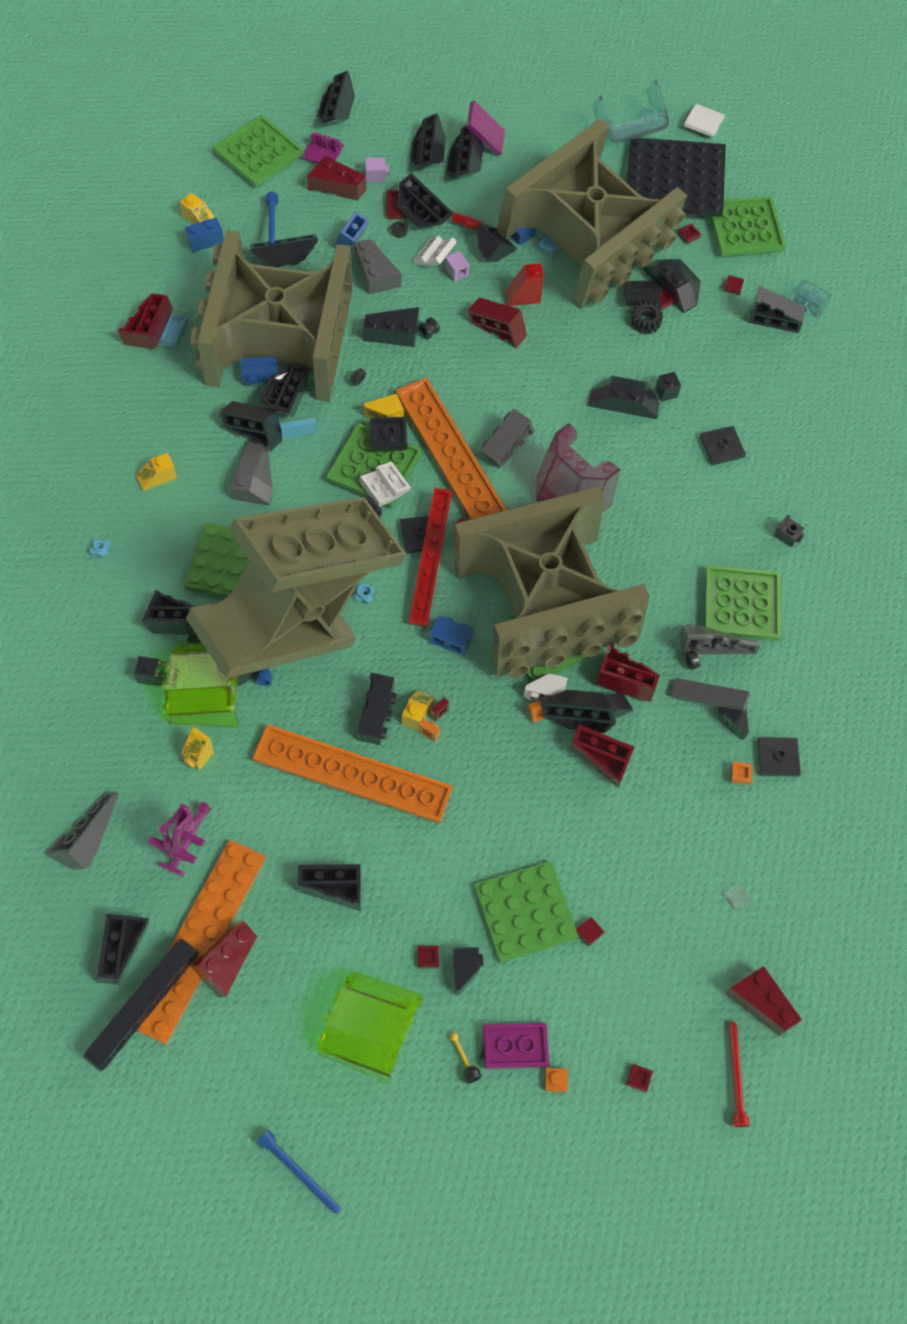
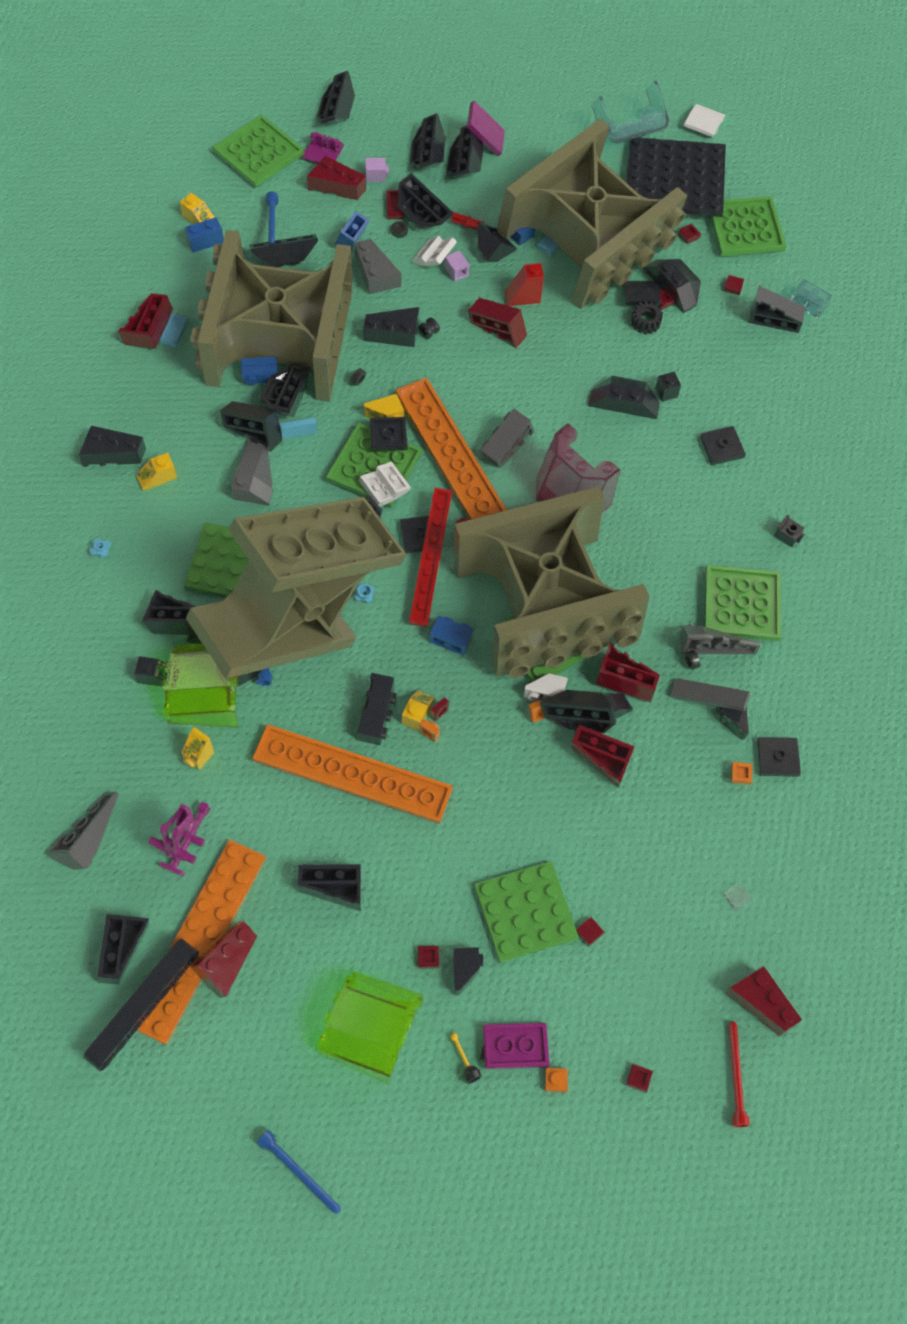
none -> black wedge [79,425,146,467]

